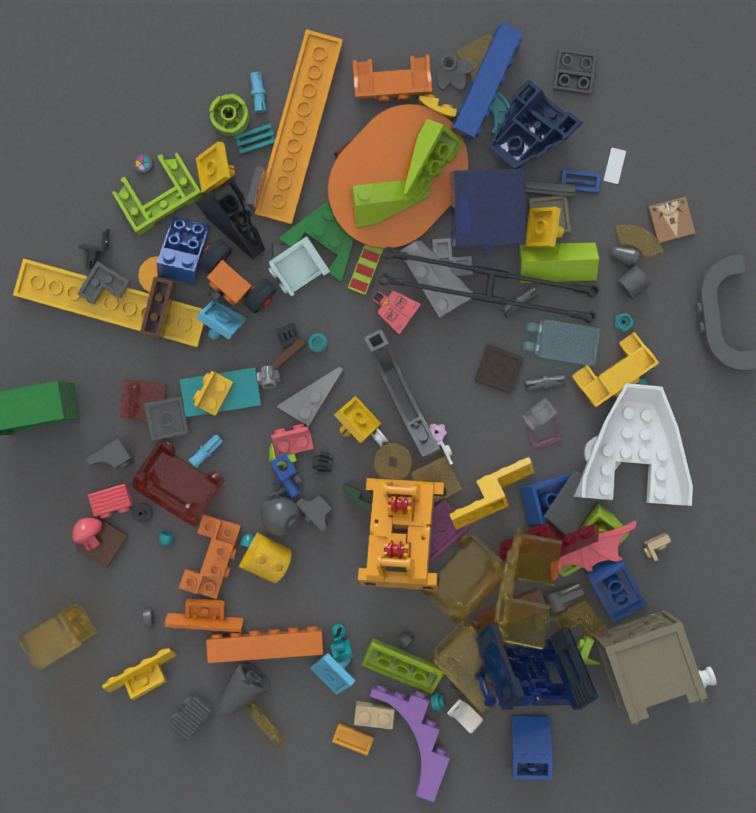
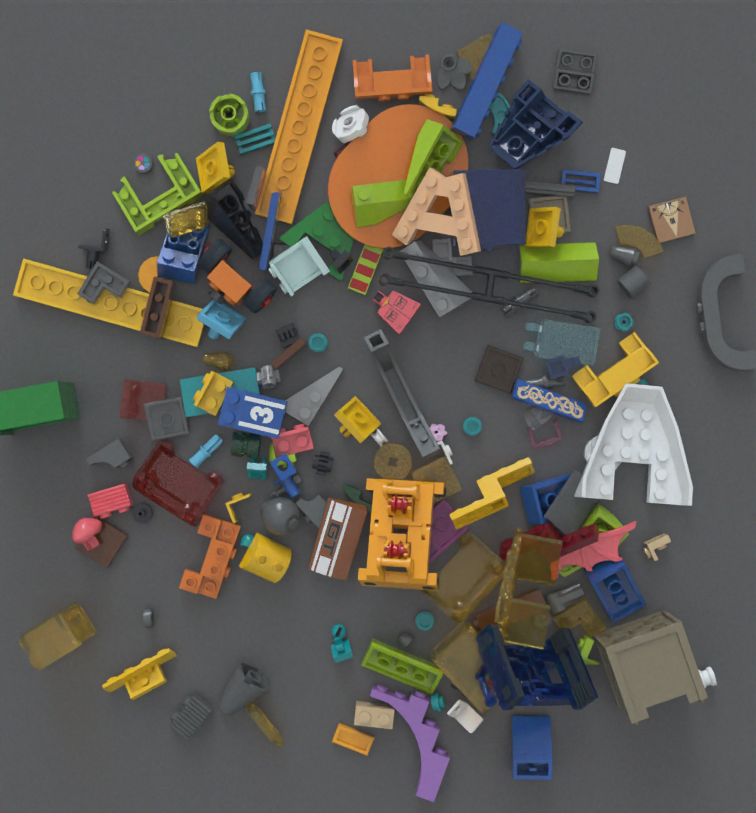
teal hinge [159,531,175,546] -> none
orange bracket [165,598,244,633] -> none
orange brick [206,626,324,663] -> none
medium azure tile [310,653,355,695] -> none
none -> clear yellow bracket [162,201,207,238]
none -> clear yellow cone [203,352,233,371]
none -> blue slope [218,387,288,439]
none -> yellow bracket [225,492,252,524]
none -> clear green wheel [231,431,261,458]
none -> teal tile [247,457,267,480]
none -> blue tile [259,192,282,270]
none -> dark orange slope [308,497,368,581]
none -> black tile [330,249,353,274]
none -> white plate [332,105,369,143]
none -> light nougat plate [392,168,481,256]
none -> teal plate [415,611,434,631]
none -> teal plate [463,417,482,436]
none -> blue tile [511,379,587,423]
none -> dark blue plate [545,355,581,380]

